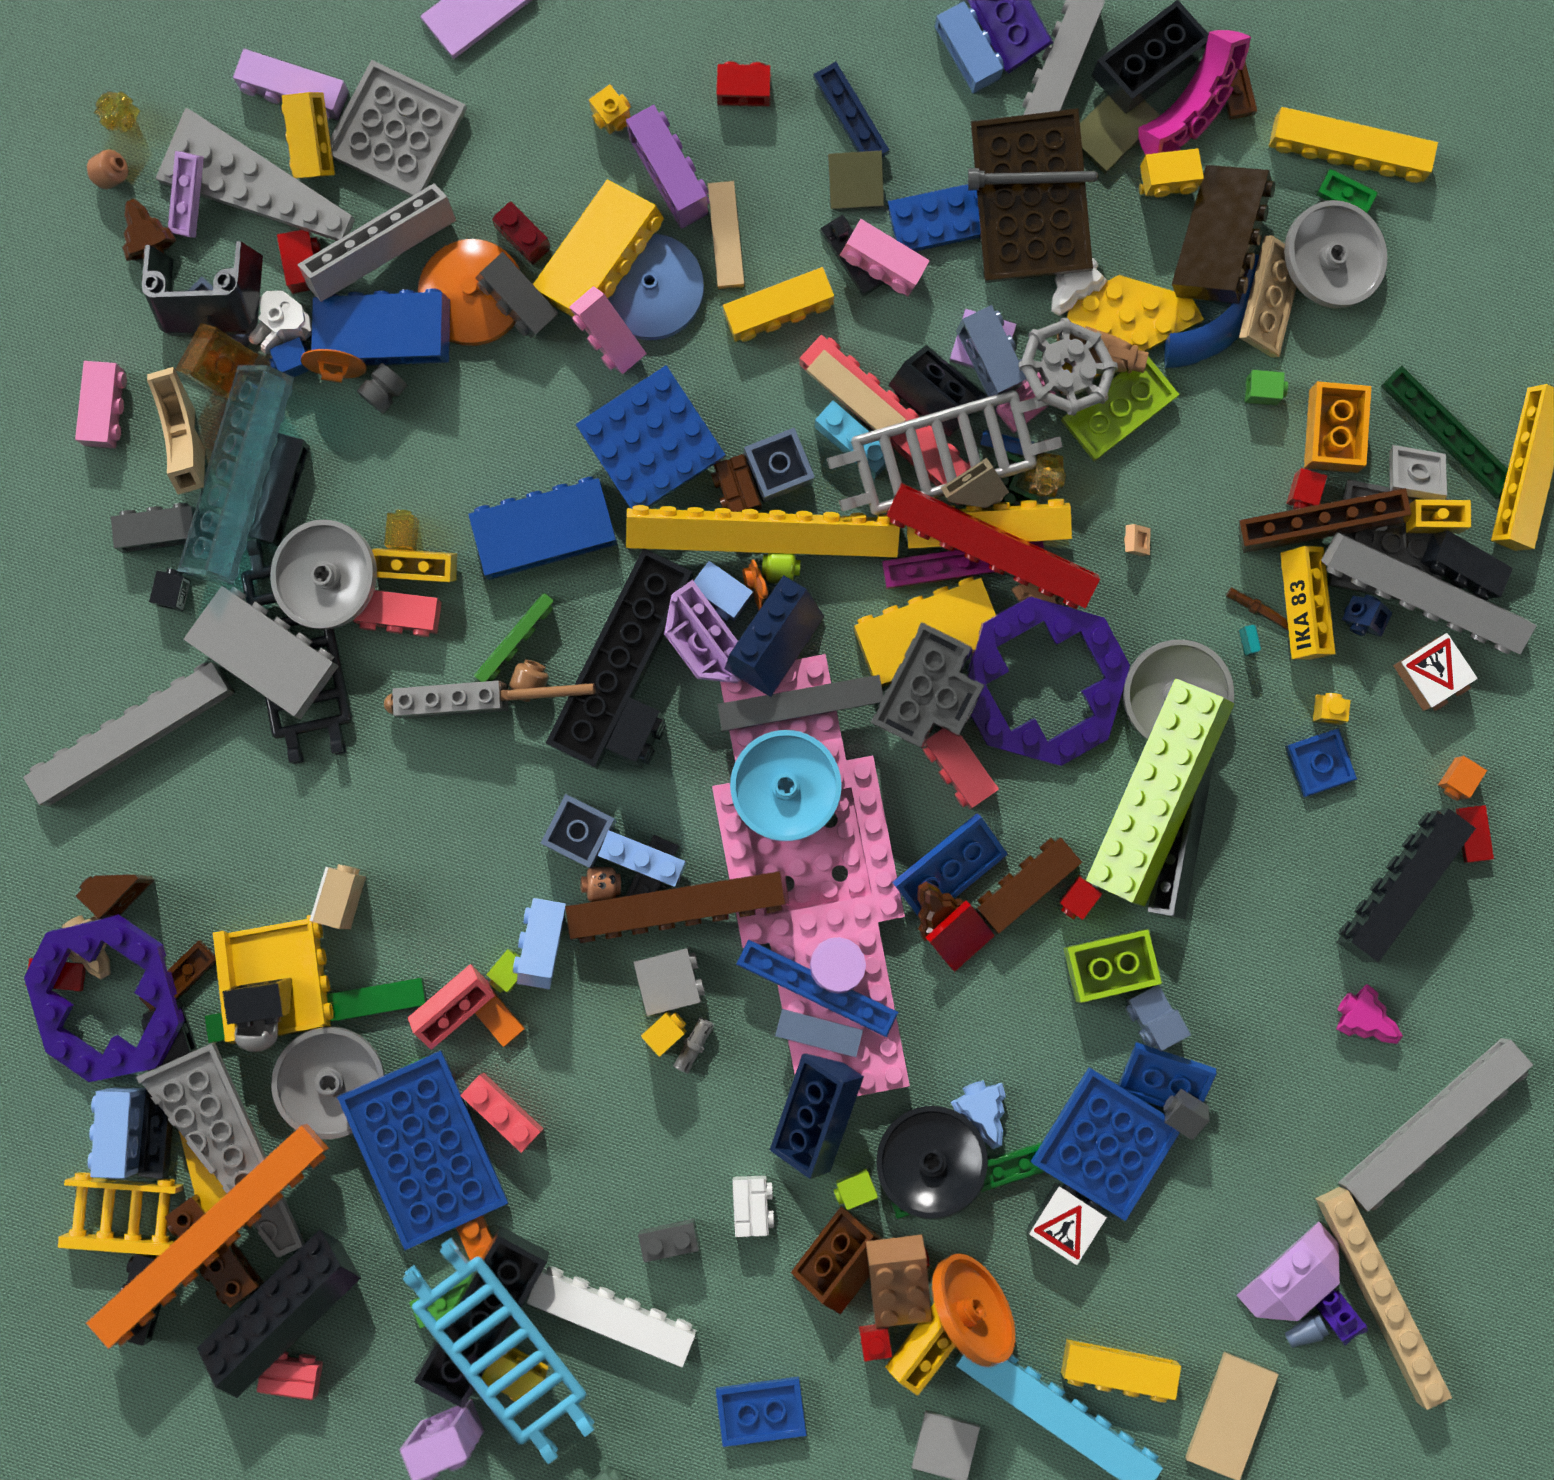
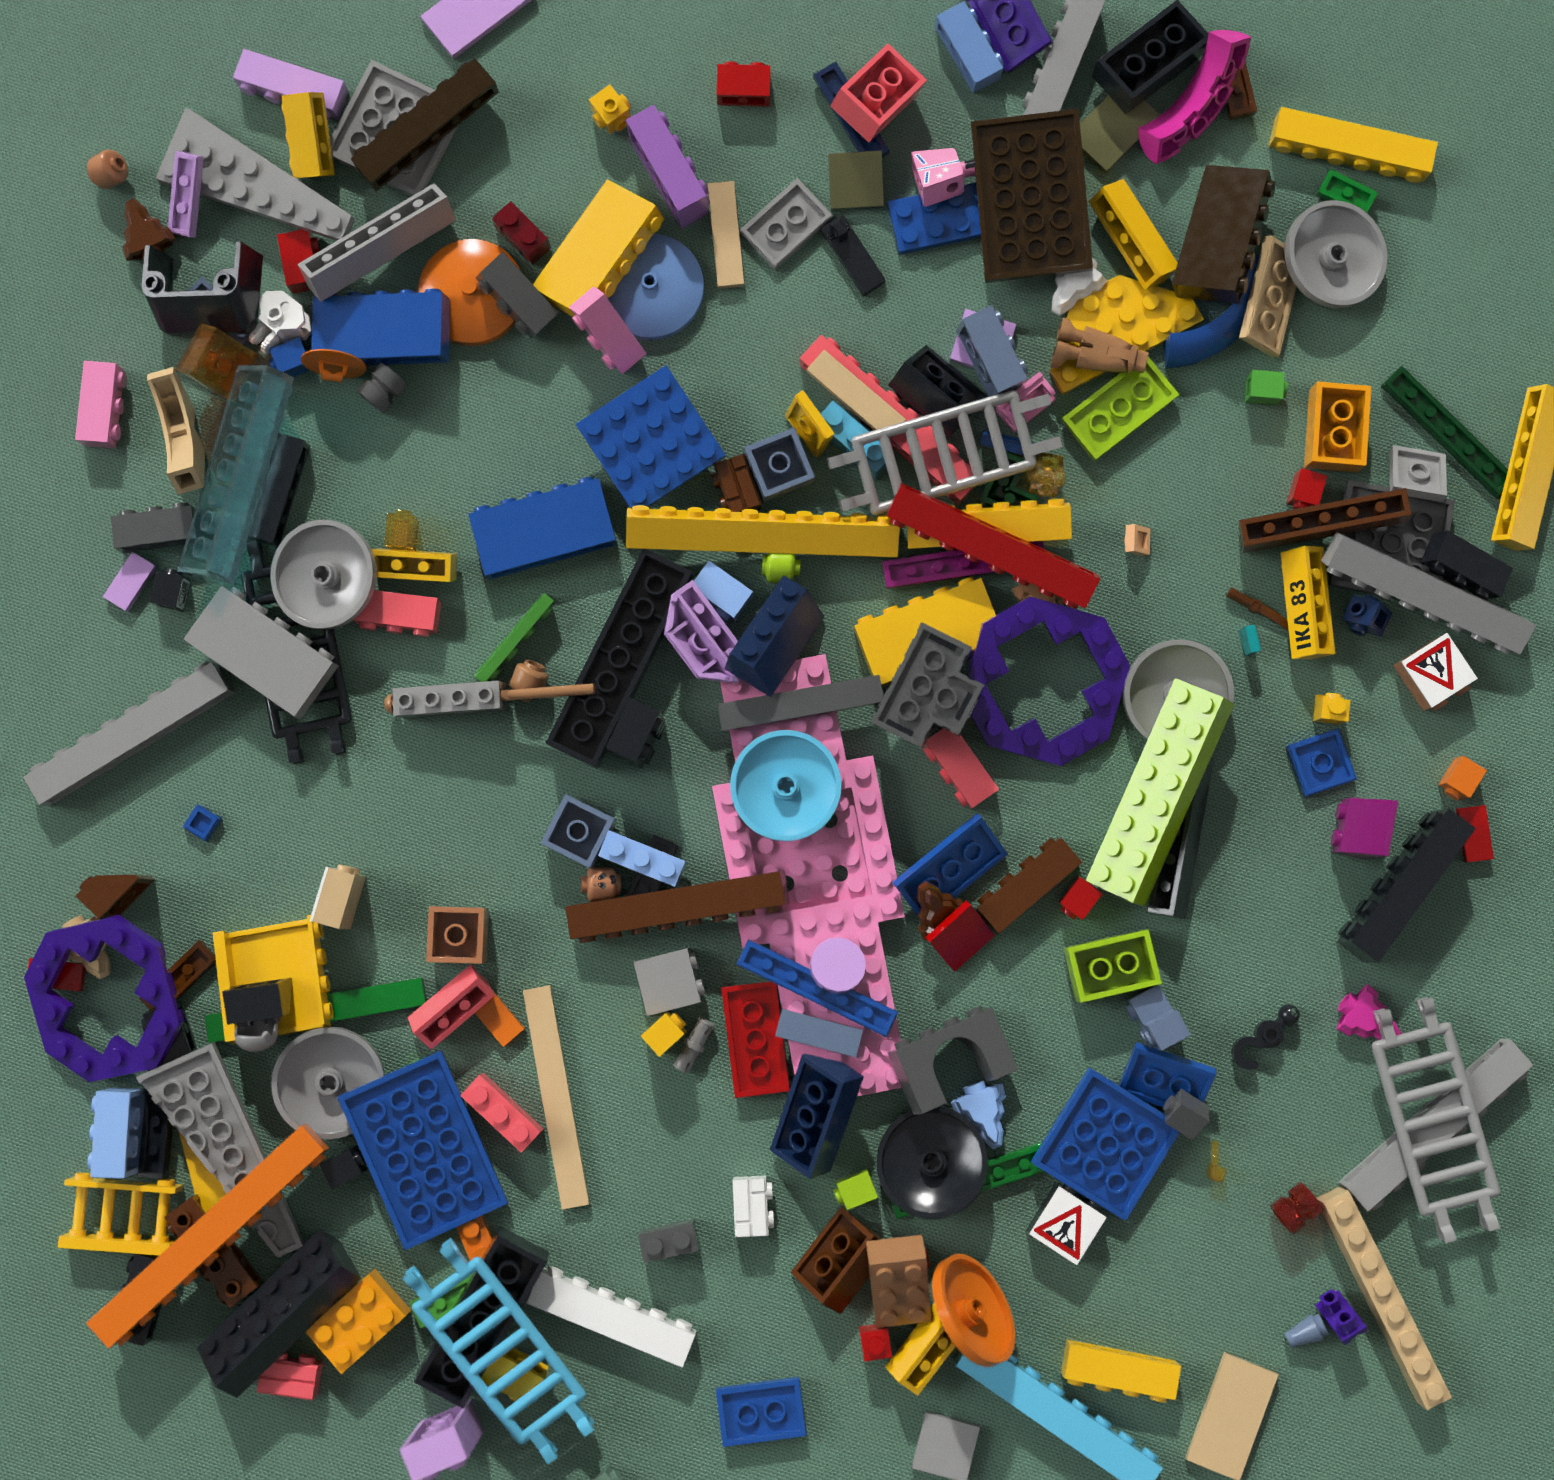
clear yellow brick [93,91,141,132] -> none
lime brick [486,949,520,993] -> none
light blue brick [513,898,566,989] -> none
yellow brick [723,267,834,342] -> none
orange plate [743,560,768,610] -> none
bright pink brick [840,219,930,296] -> none
dark tan slope [941,458,1009,508] -> none
dark grey piece [968,168,1099,191] -> none
light grey plate [1018,318,1118,415] -> none
yellow brick [1139,148,1204,198] -> none
lavender wedge [1236,1222,1339,1321] -> none
yellow brick [1406,500,1471,534] -> none
none -> lavender tile [103,552,158,612]
none -> blue tile [183,804,222,842]
none -> light orange brick [306,1269,411,1374]
none -> black brick [320,1146,367,1189]
none -> dark brown brick [351,58,499,192]
none -> nougat brick [426,906,489,964]
none -> tan tile [523,985,590,1210]
none -> red plate [721,981,790,1098]
none -> light grey tile [739,178,833,271]
none -> yellow tile [785,390,835,458]
none -> coral brick [830,44,927,143]
none -> dark grey arch [887,1005,1018,1114]
none -> bright pink torso [912,148,975,207]
none -> yellow brick [1088,179,1178,290]
none -> clear yellow hand [1206,1141,1226,1182]
none -> black piece [1231,1004,1300,1070]
none -> clear red wheel [1270,1182,1324,1235]
none -> magenta slope [1331,798,1398,859]
none -> light grey bar [1372,997,1500,1243]

